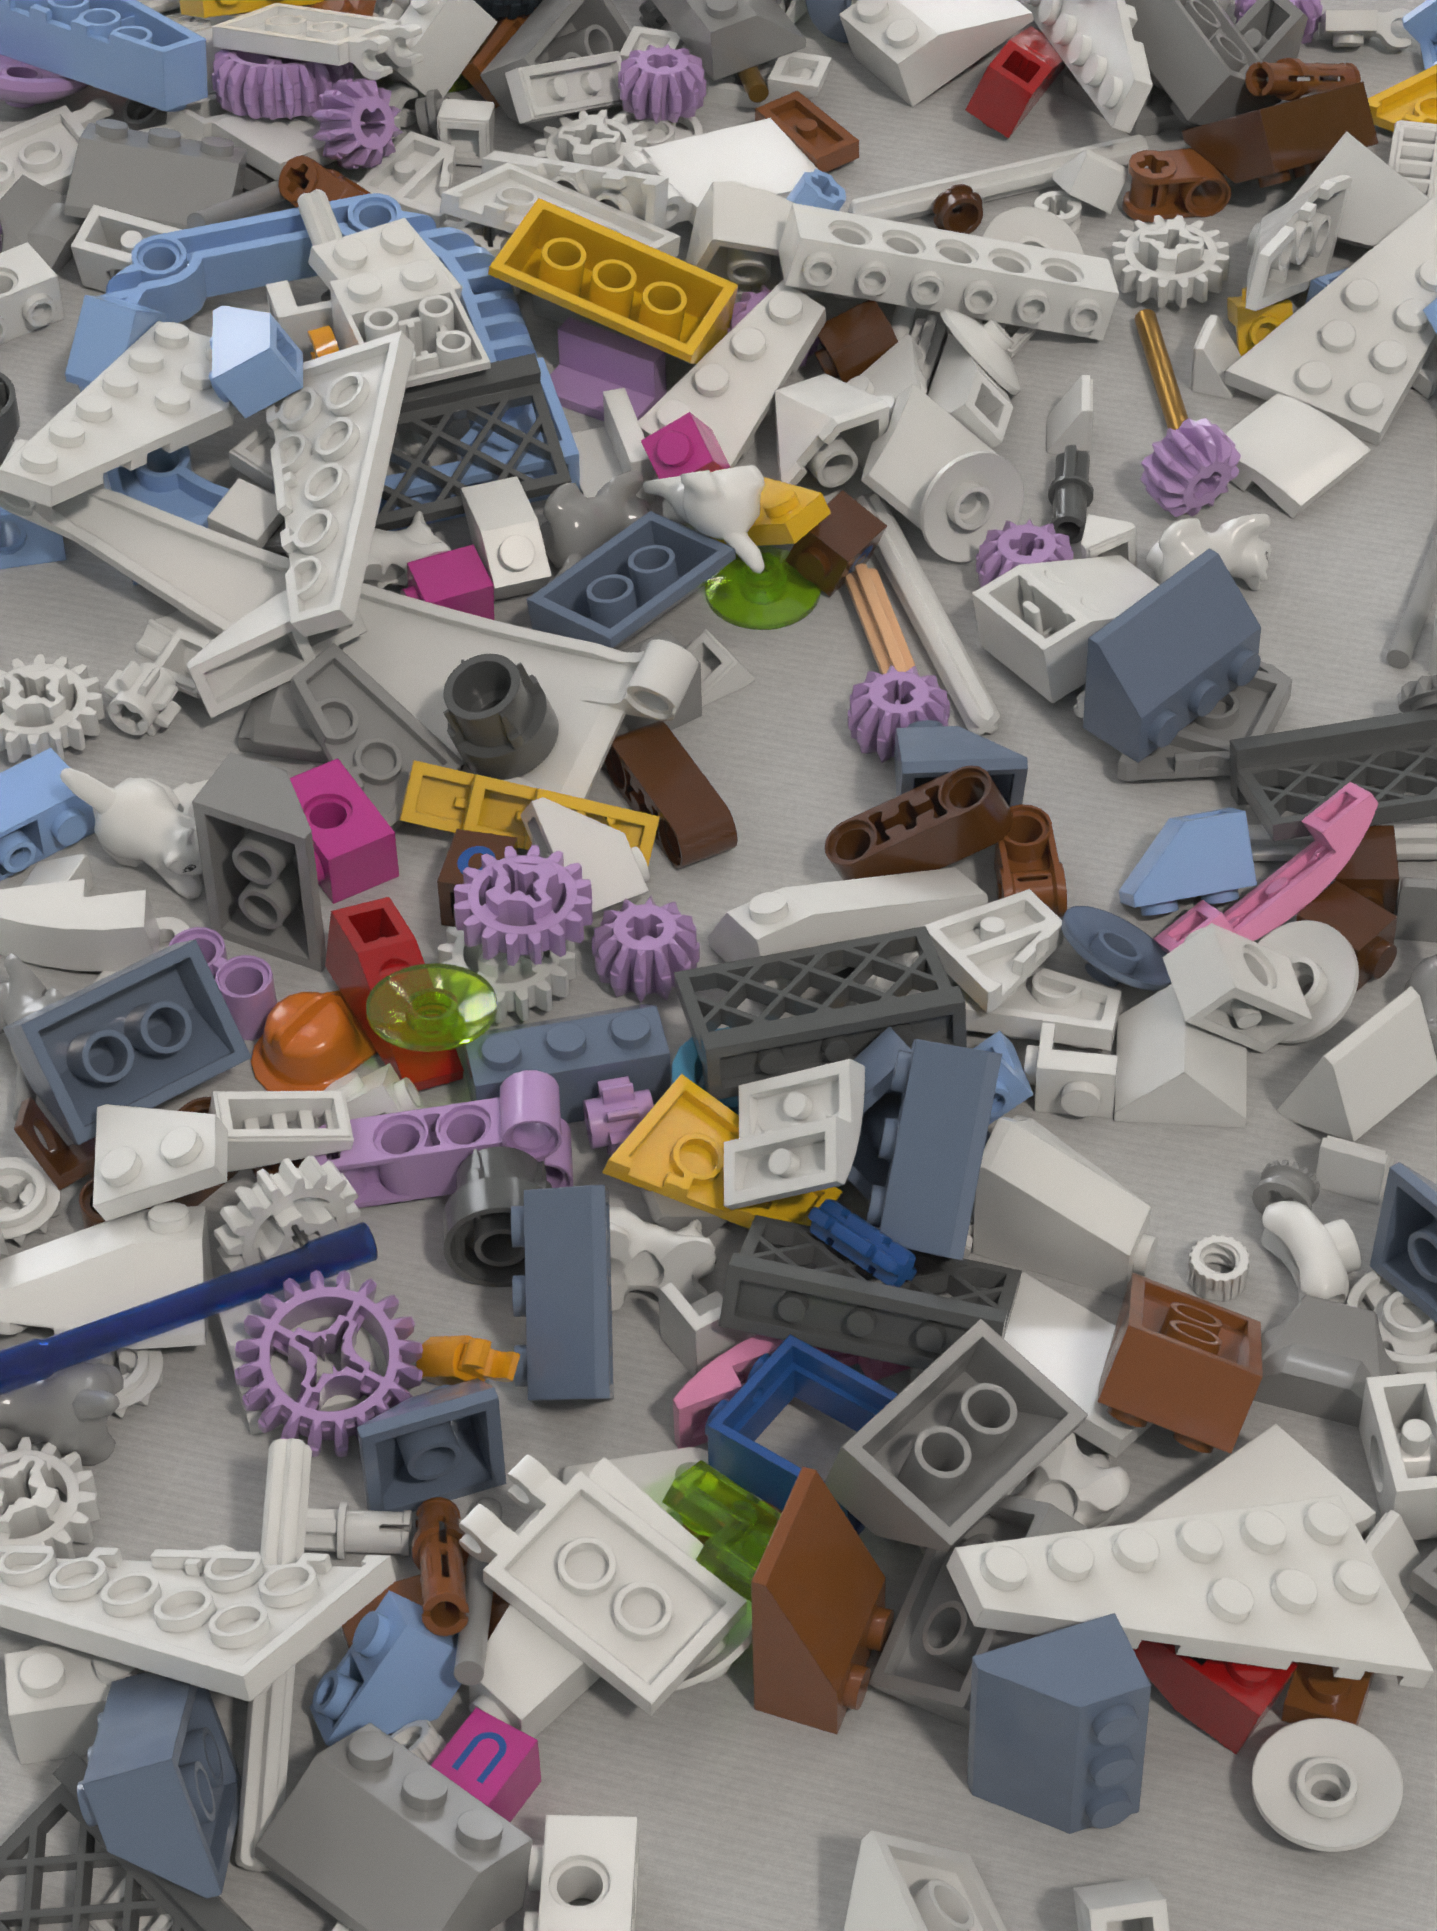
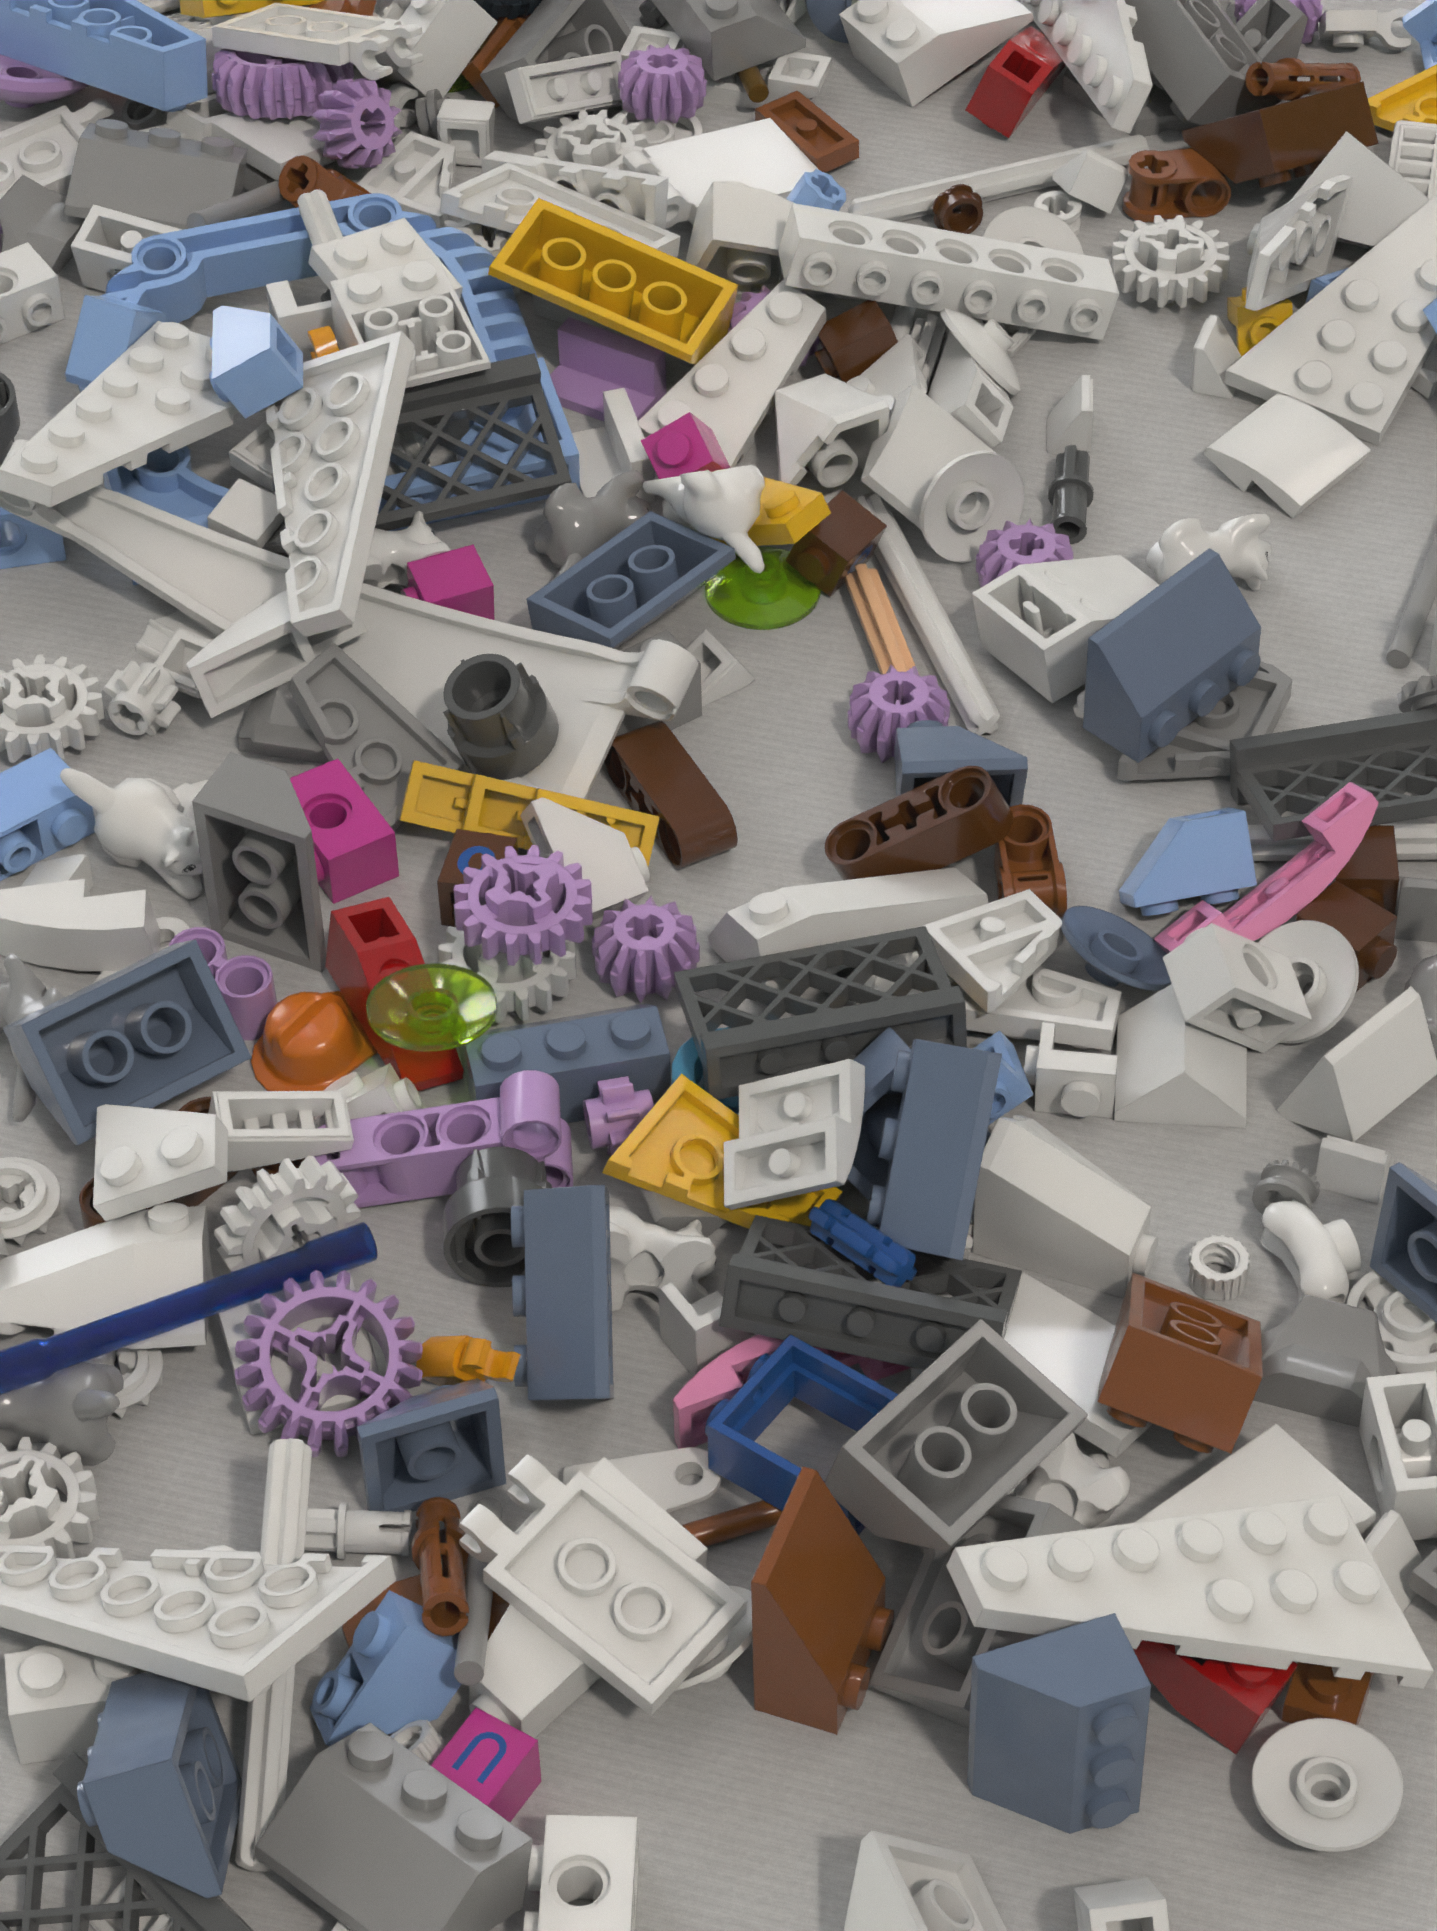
reddish brown bracket [14,1097,96,1191] -> none
white slope [460,476,552,601] -> none
clear neon green plate [662,1460,781,1602] -> none
white slope [1081,514,1137,567] -> none
pearl gold bar [1134,309,1188,430] -> none
lavender gear [1140,418,1241,517] -> none

